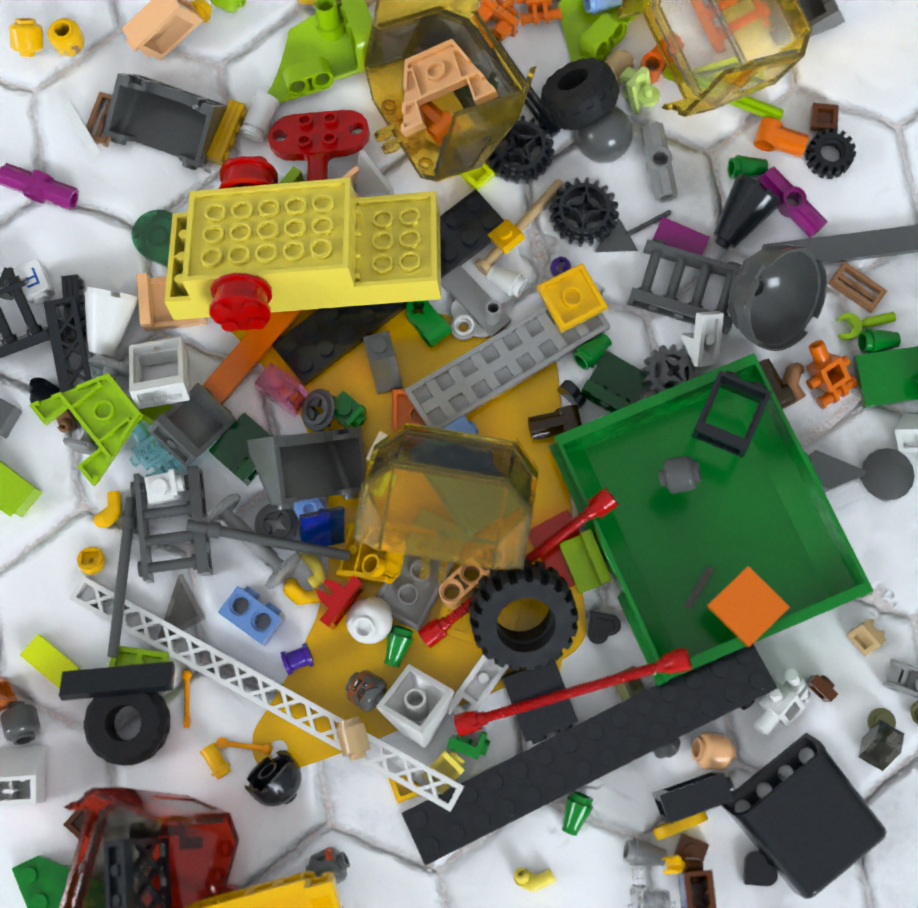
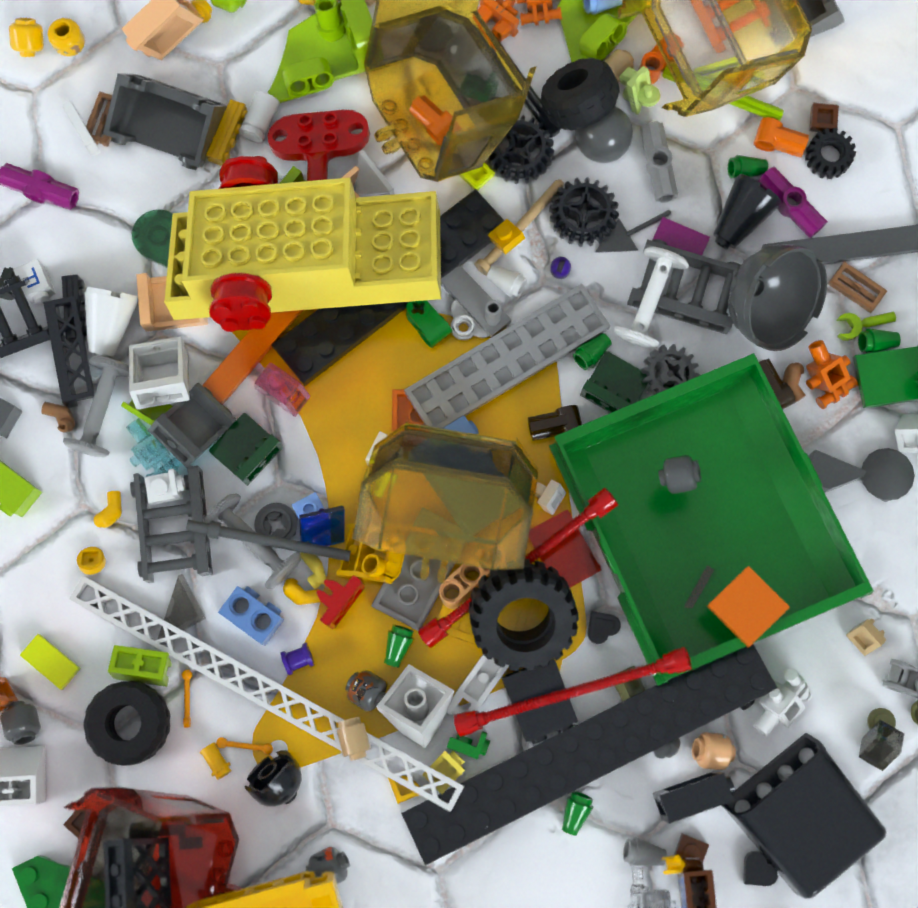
black tile [28,377,60,403] -> none
lime wing [29,373,143,486] -> none
black tile [59,661,175,701] -> none
dark grey bar [107,497,137,658] -> none
dark grey windscreen [247,426,370,510] -> none
dark grey gear [301,389,338,431] -> none
green bracket [334,391,367,429] -> none
white piece [346,596,393,644] -> none
dark grey slope [363,331,403,395] -> none
light nougat wing [401,39,499,137] -> none
light yellow arm [514,867,556,892] -> none
yellow tile [536,263,608,333] -> none
black tile [557,380,586,409] -> none
lime panel [559,529,612,594] -> none
yellow tile [653,811,708,840] -> none
white slope [681,311,724,367] -> none
black window [691,371,772,458] -> none
reddish brown plate [805,674,838,702] -> none
none -> white tile [532,479,566,515]
none -> white hose [614,247,689,348]

